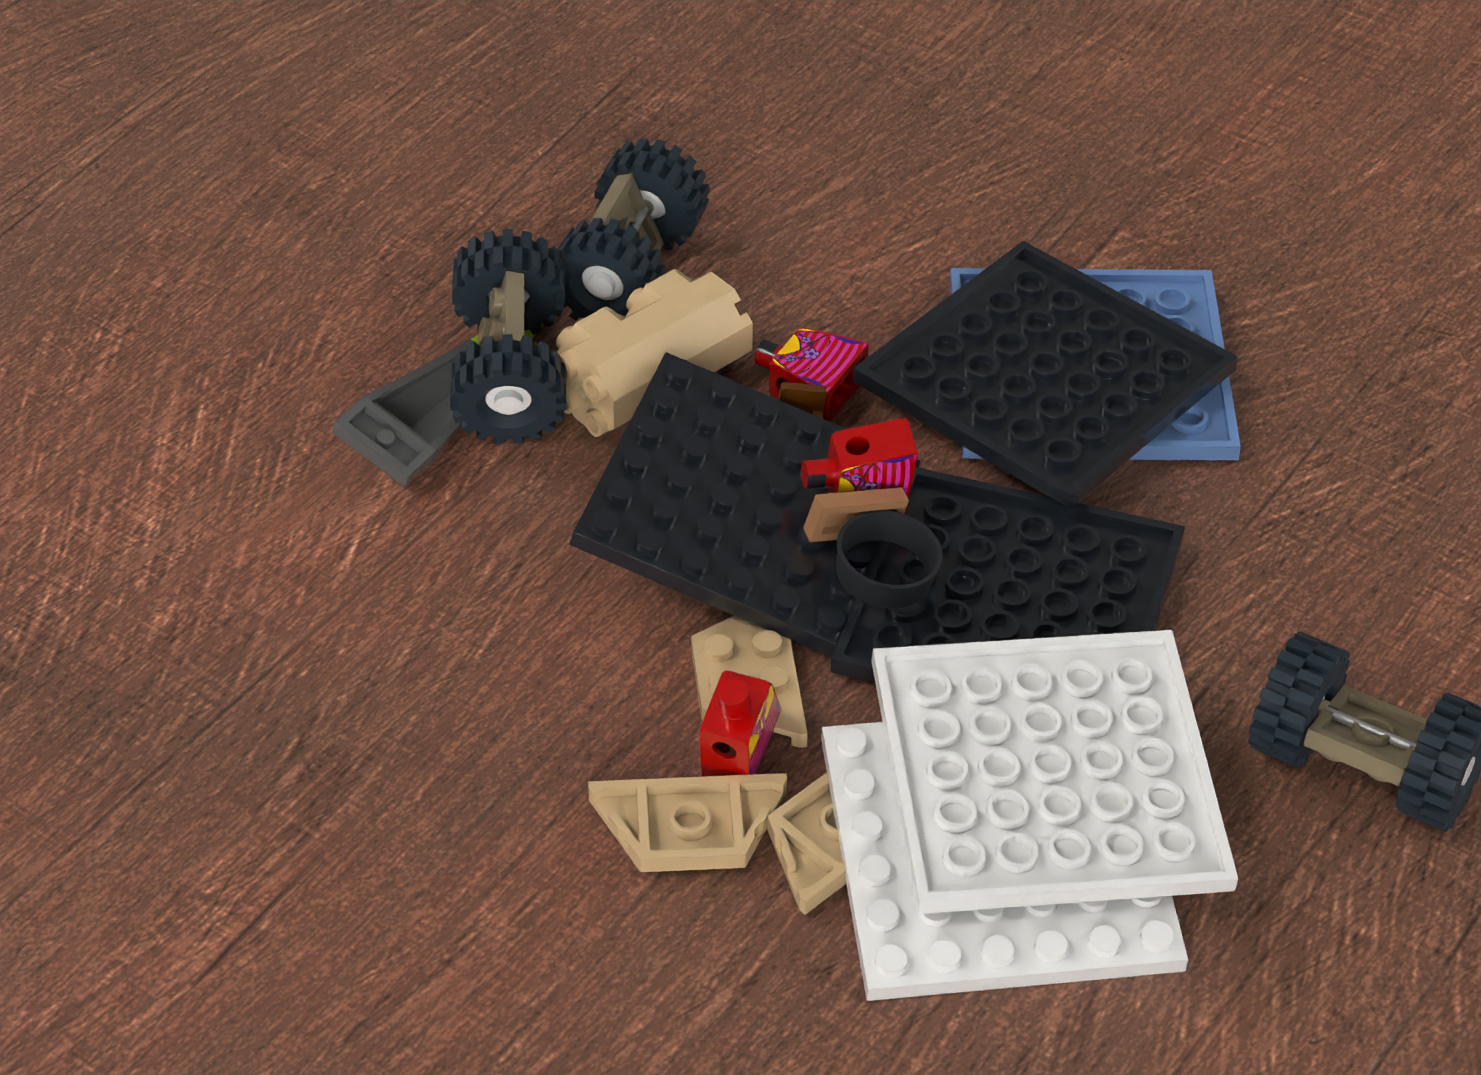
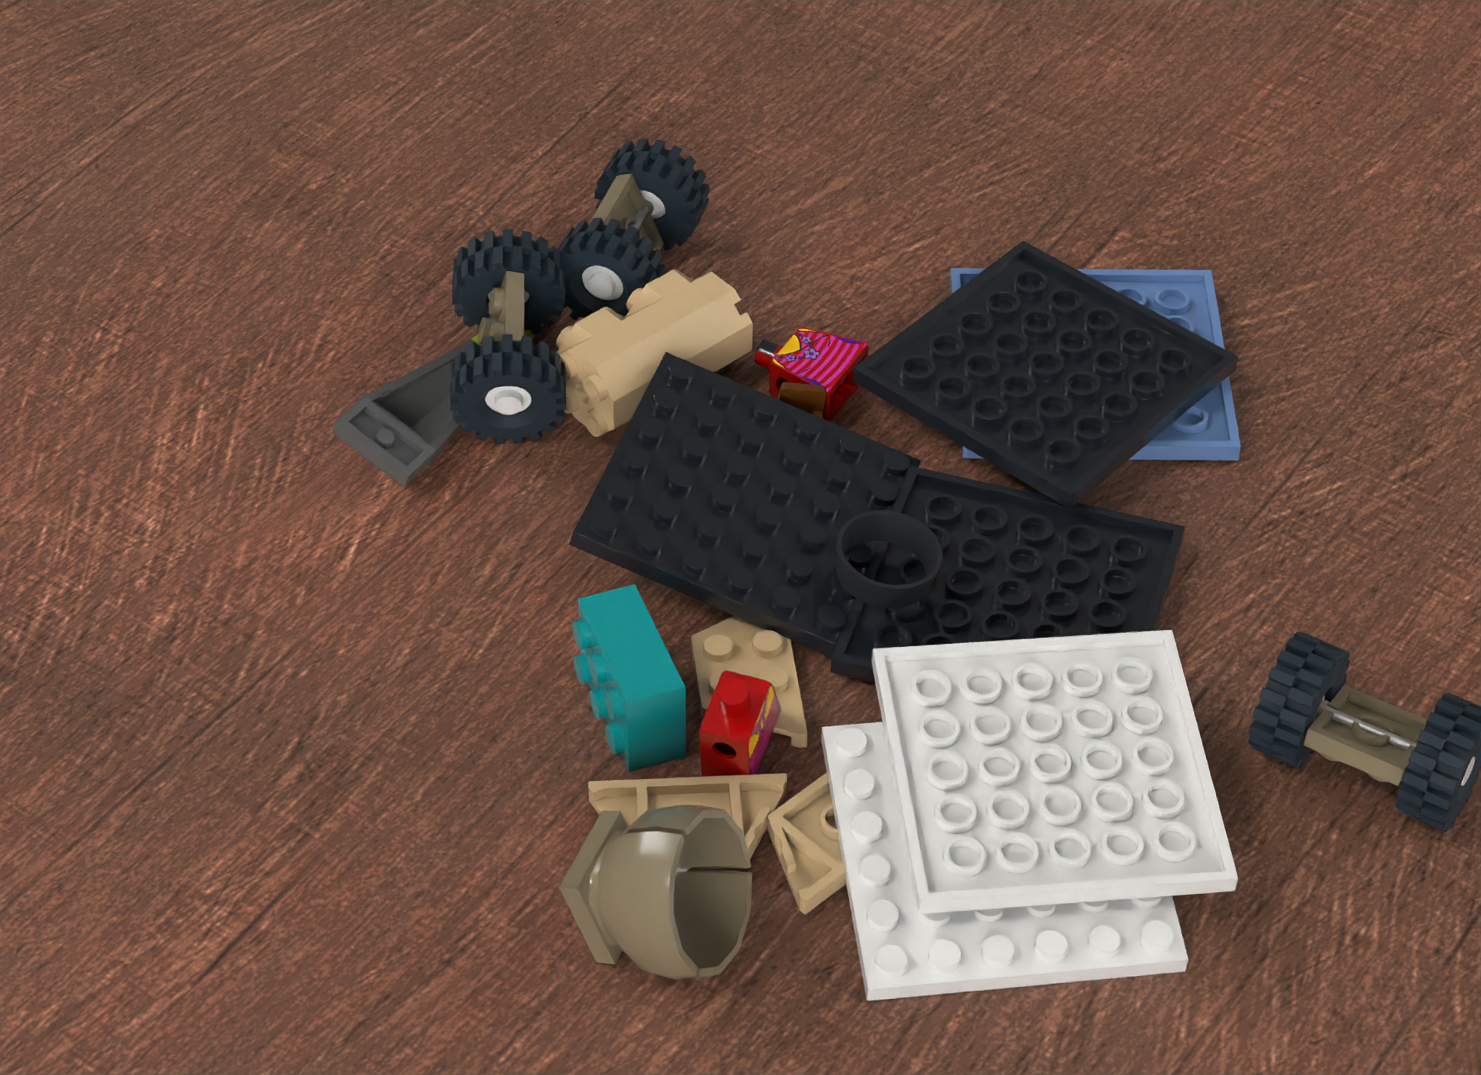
red torso [801,418,918,514] -> none
medium nougat plate [803,487,909,542] -> none
none -> dark tan plate [559,805,752,979]
none -> teal brick [572,584,686,772]

